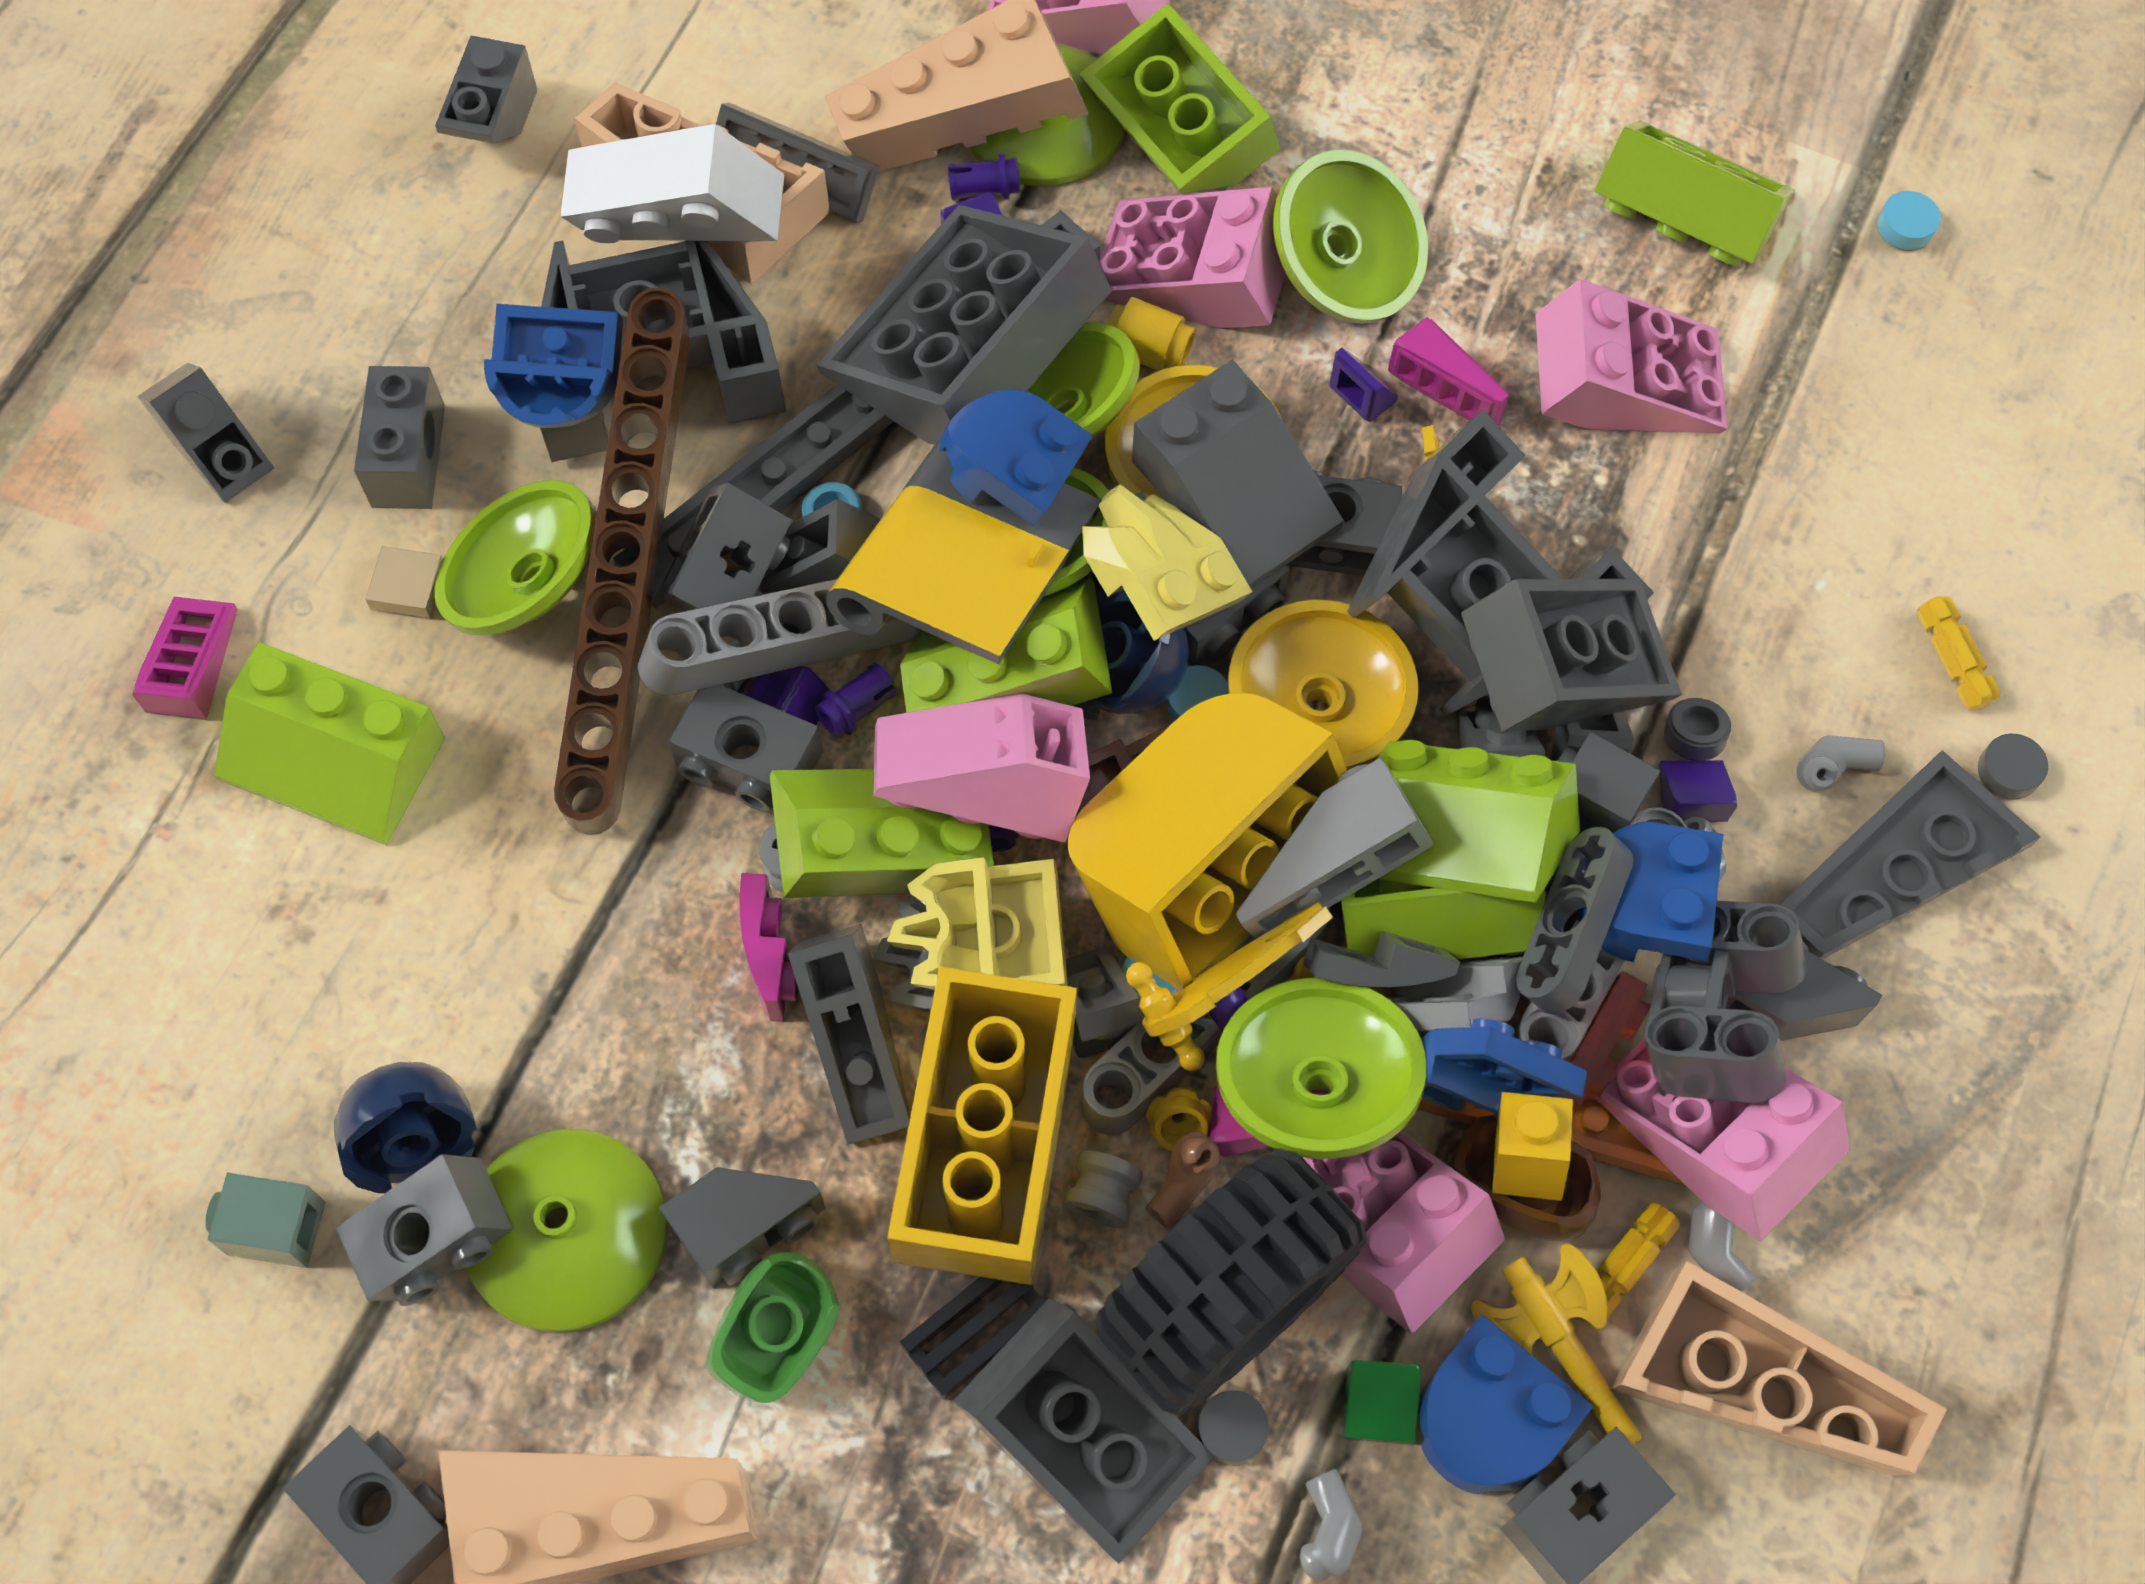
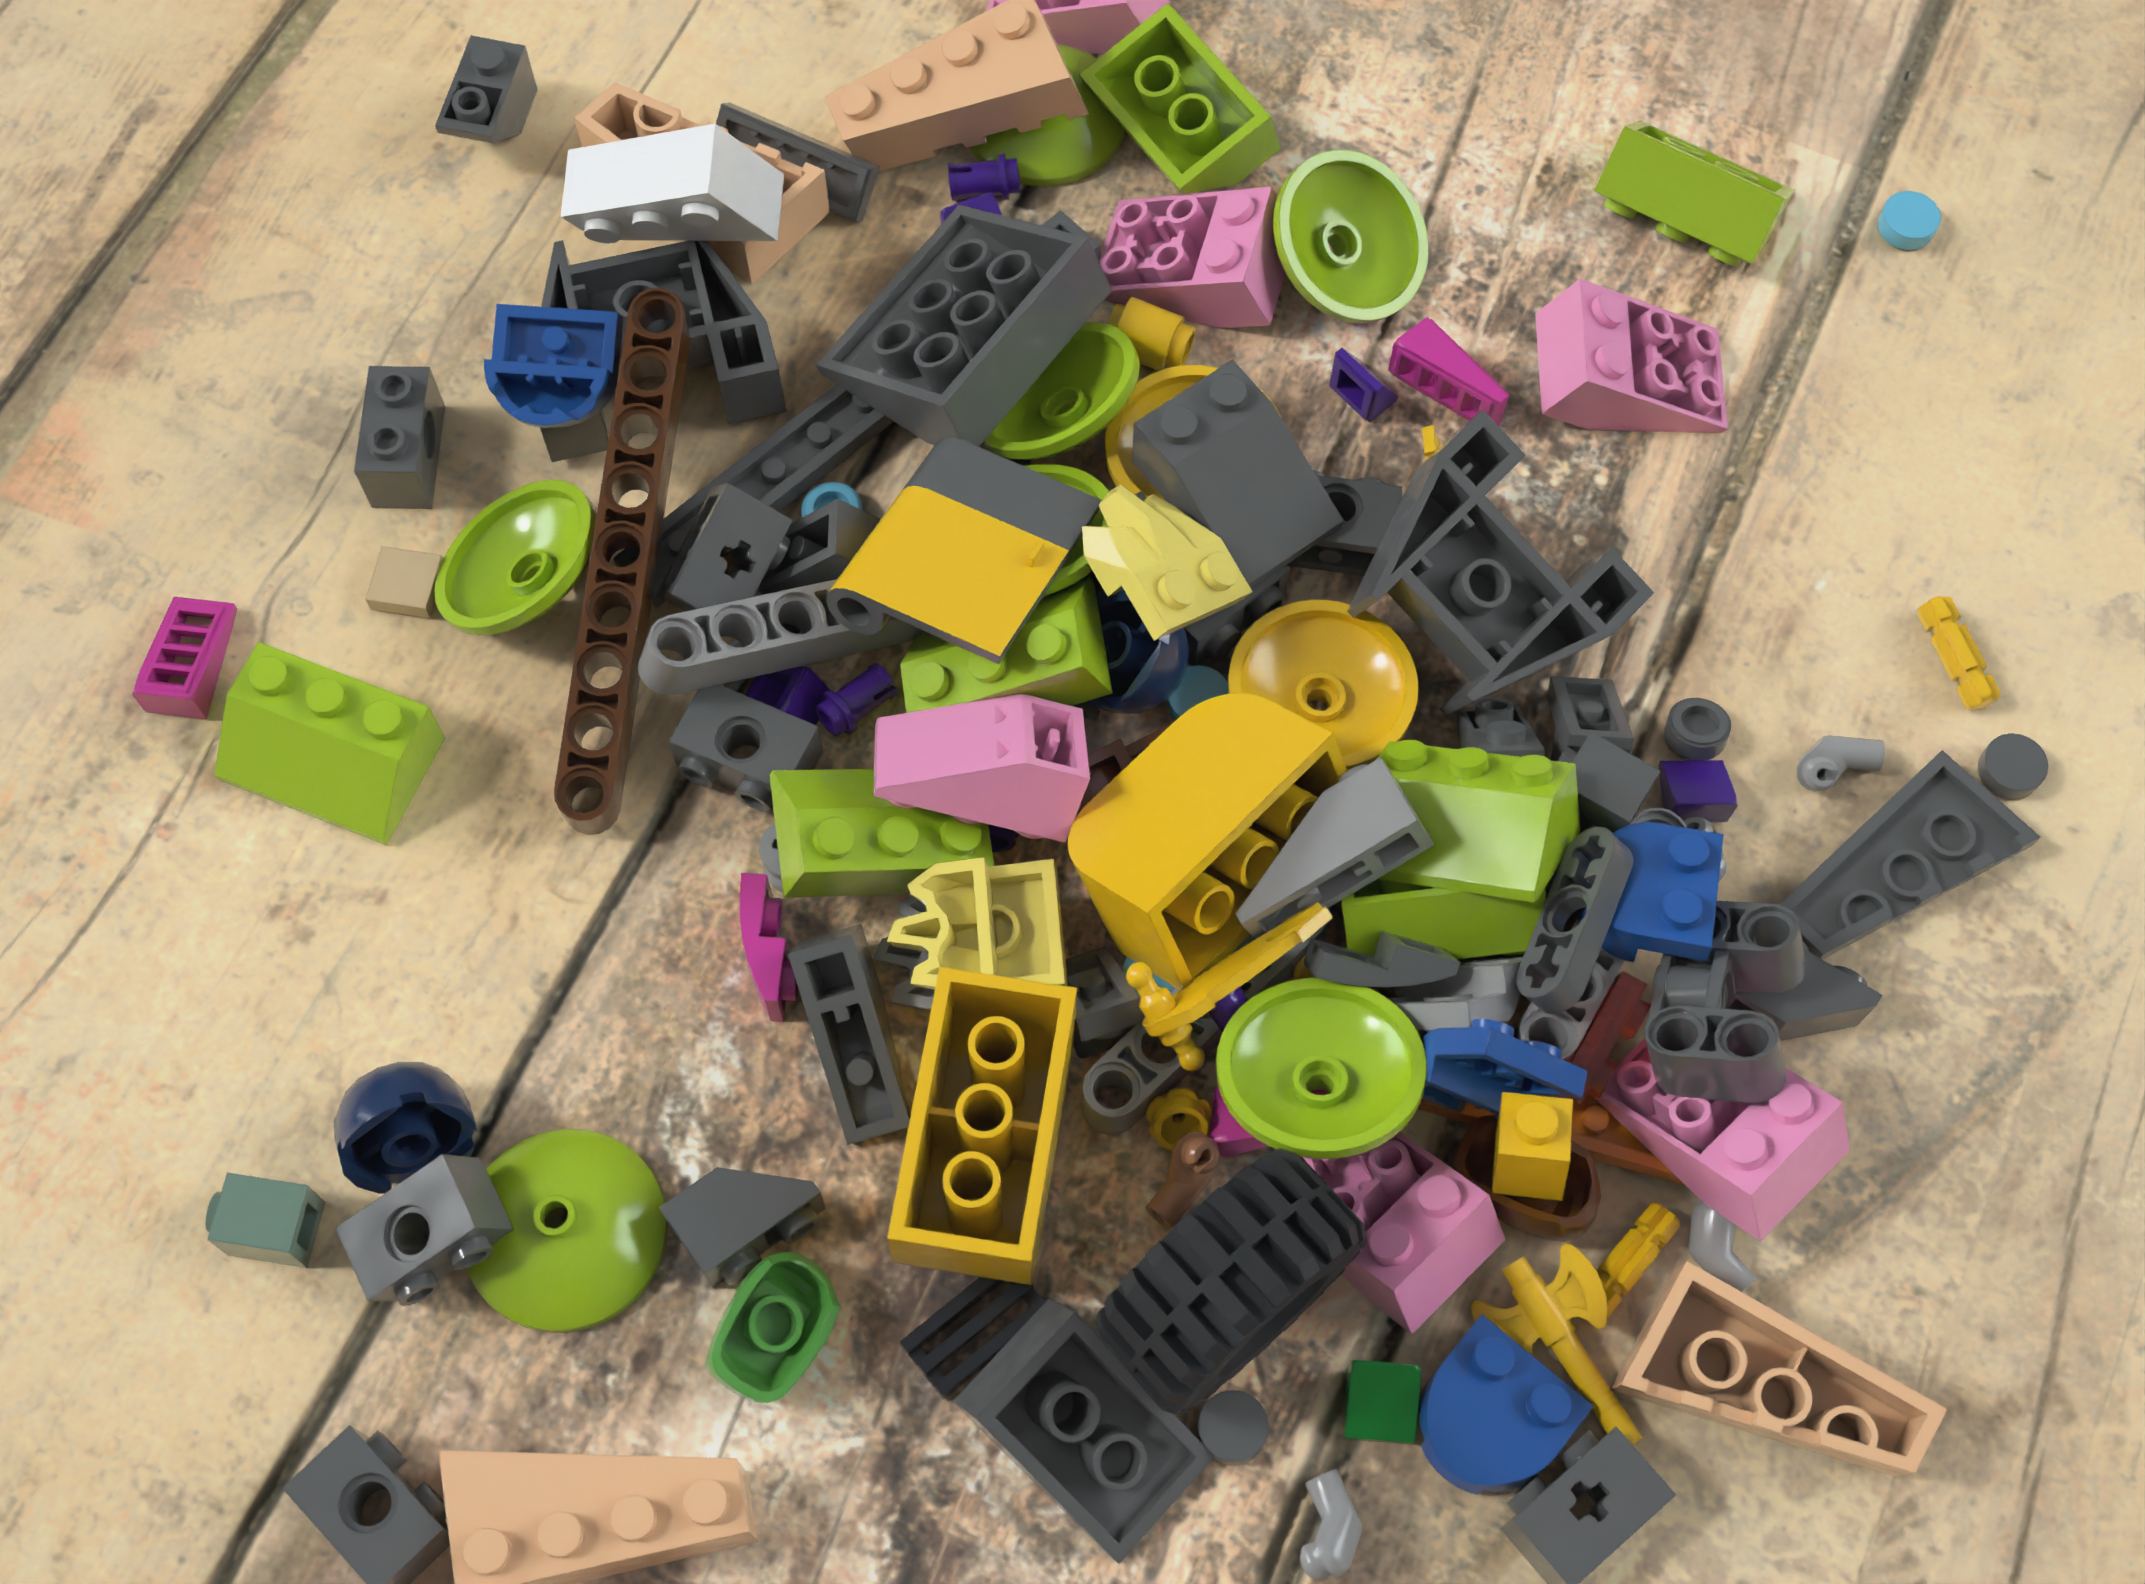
dark grey slope [137,363,274,503] -> none
blue slope [940,390,1093,526] -> none
light grey wheel [1062,1150,1143,1228] -> none
dark grey slope [1461,579,1682,732] -> none

